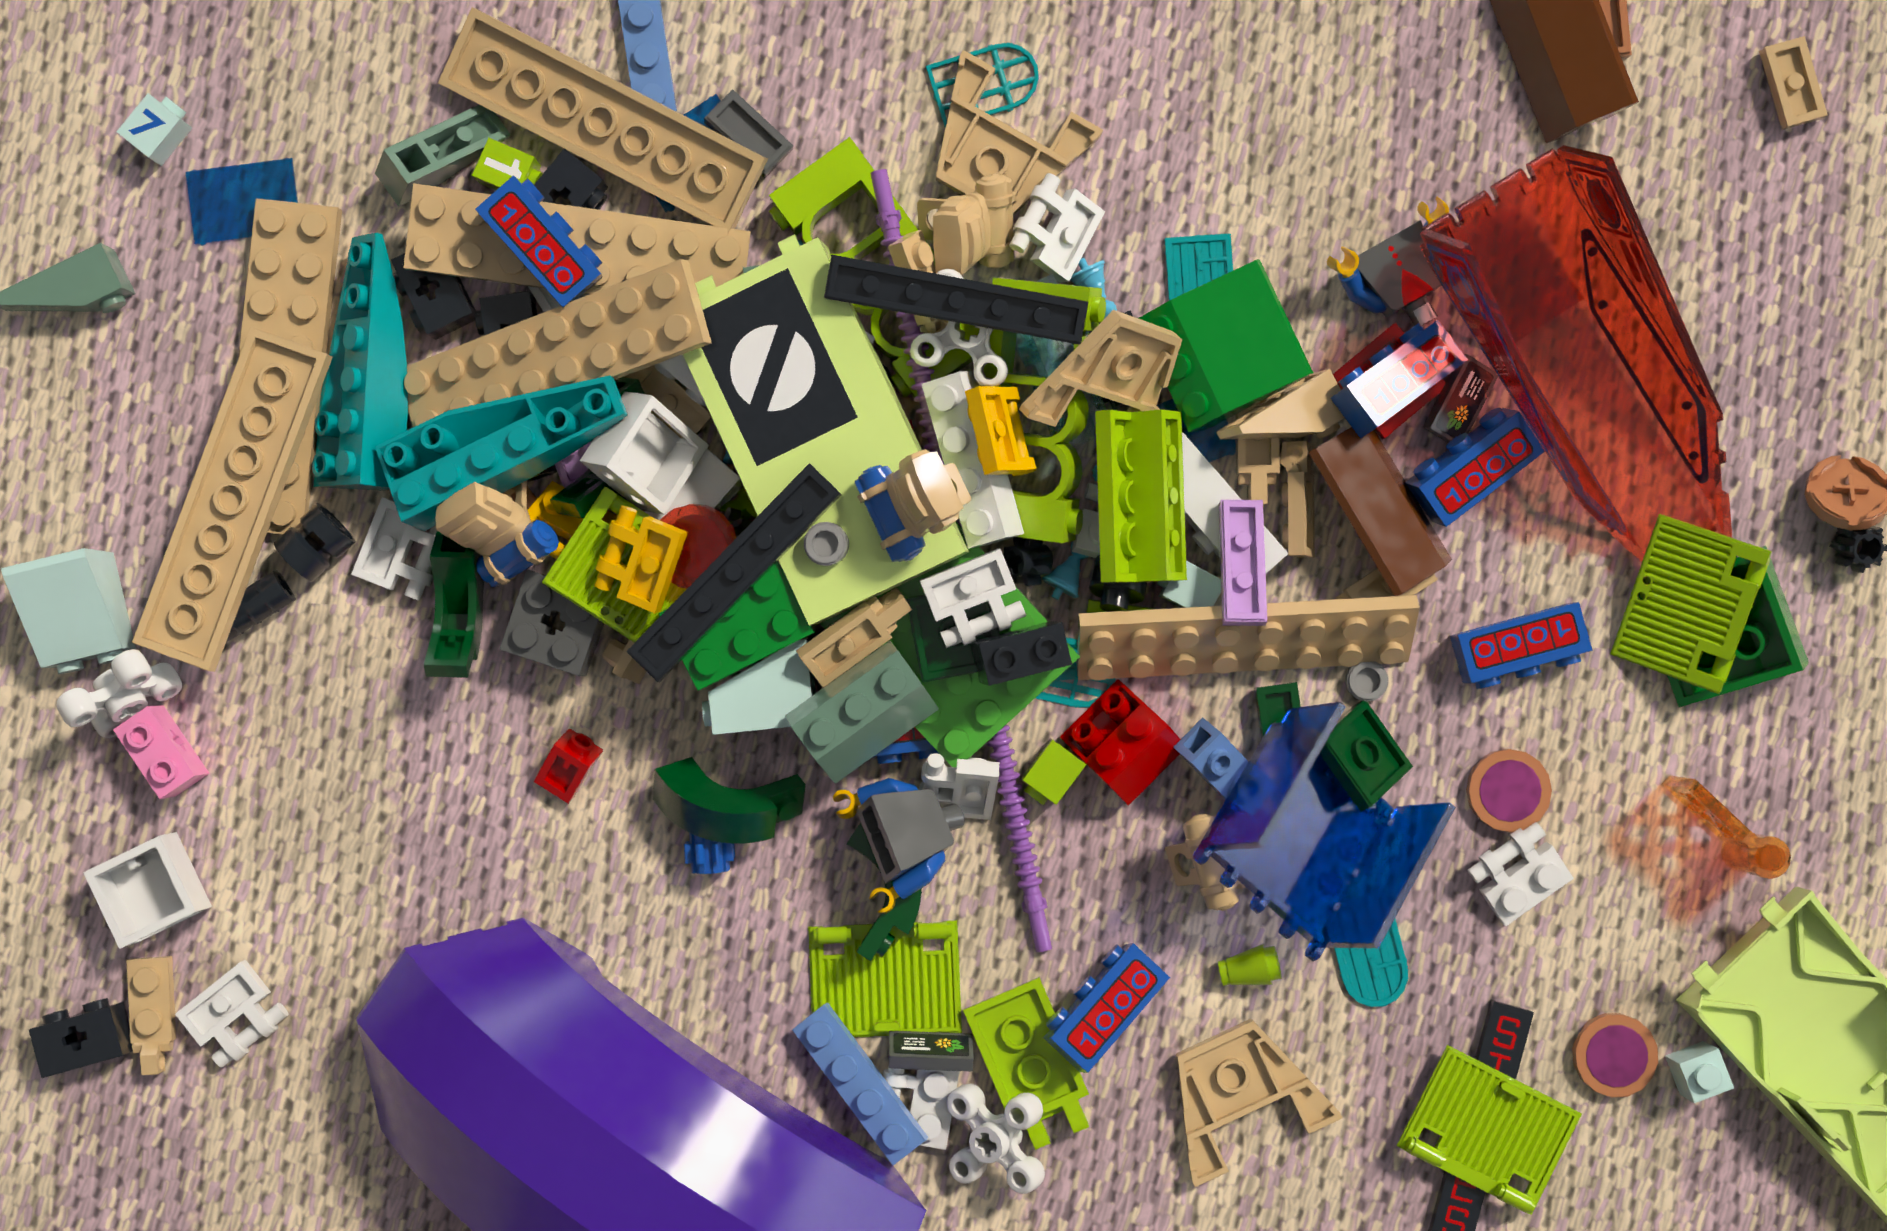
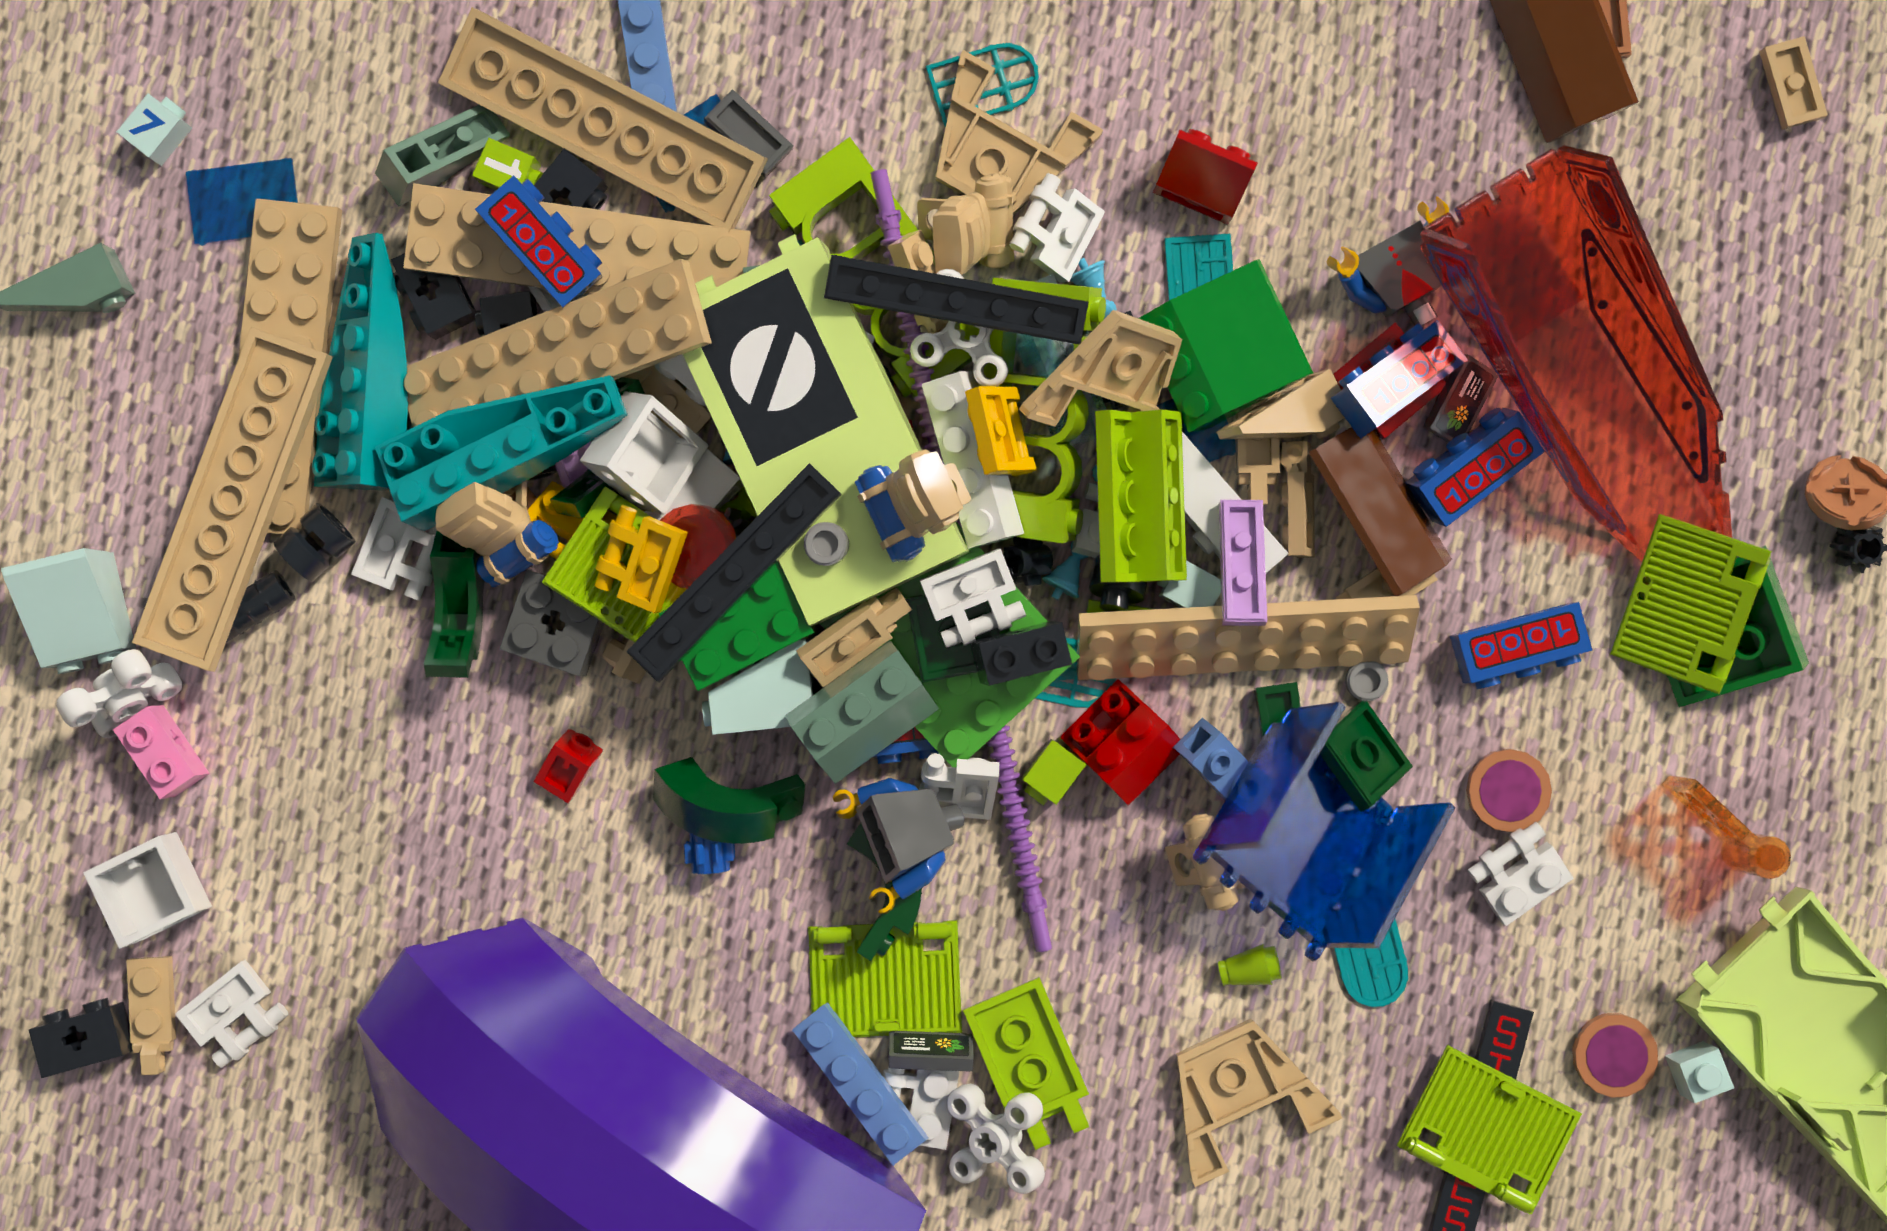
blue brick [1043,943,1170,1073] -> none
none -> red slope [1153,129,1258,225]

